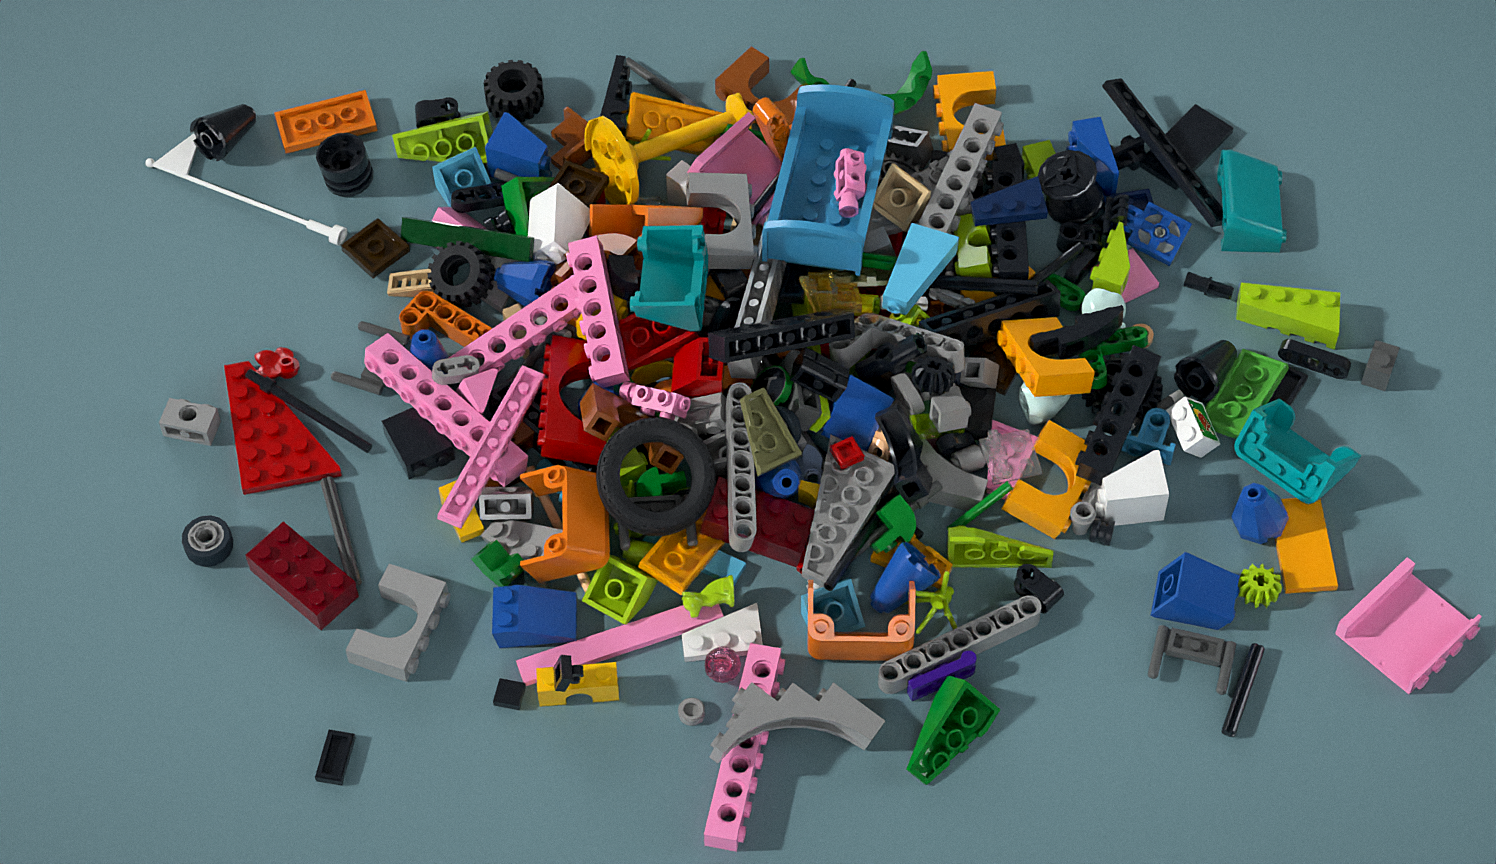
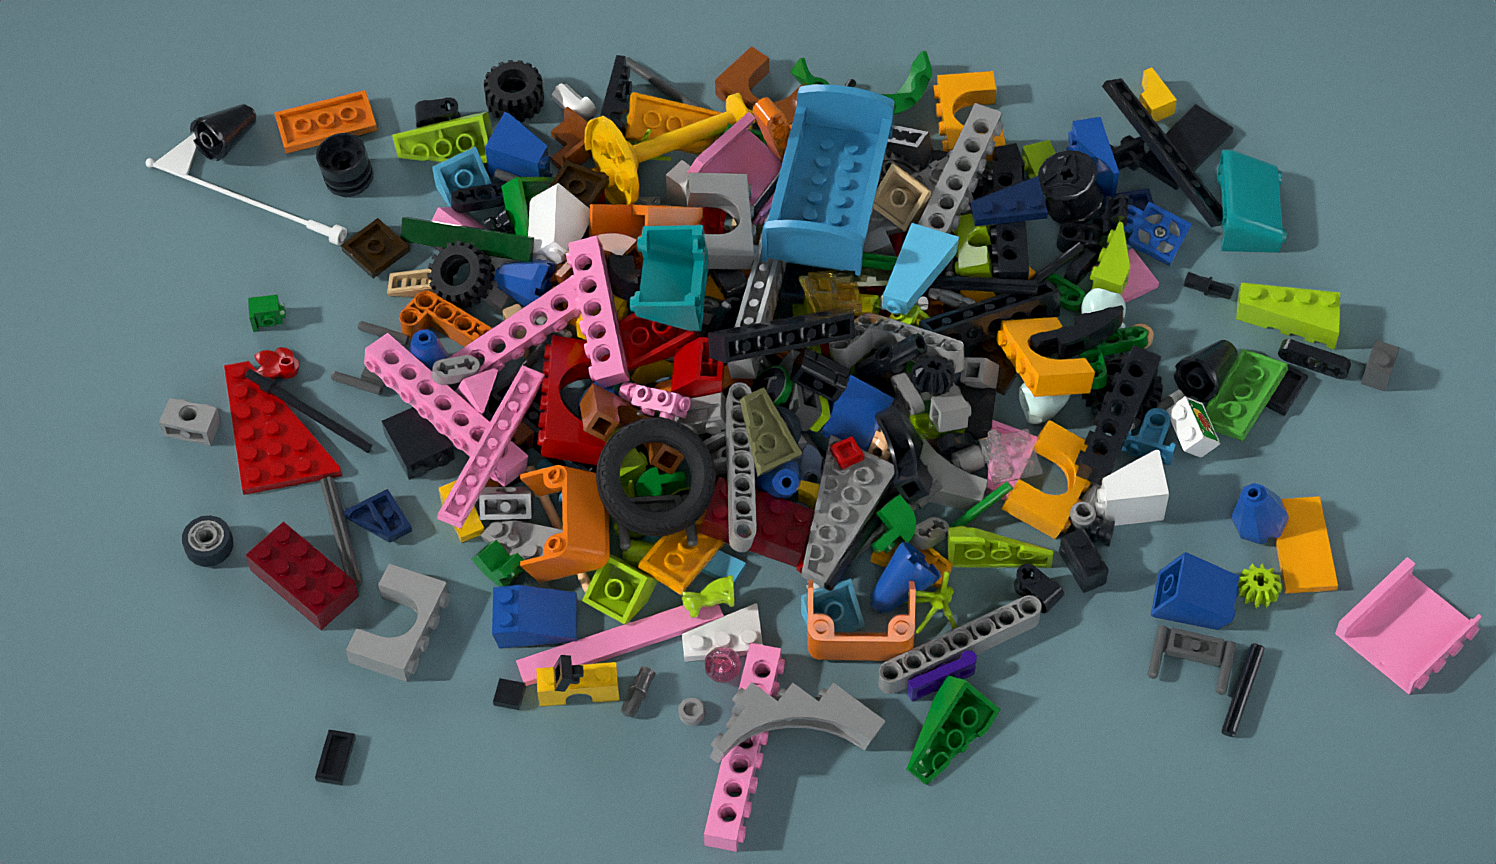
bright pink brick [834,148,867,218] -> none
teal windscreen [1234,398,1361,504] -> none
none -> green brick [248,294,286,332]
none -> dark blue wing [344,489,412,543]
none -> white piece [551,83,597,121]
none -> dark grey axle [621,666,656,717]
none -> light grey beam [909,517,949,550]
none -> black brick [1059,529,1109,593]
none -> yellow arch [1139,67,1177,122]

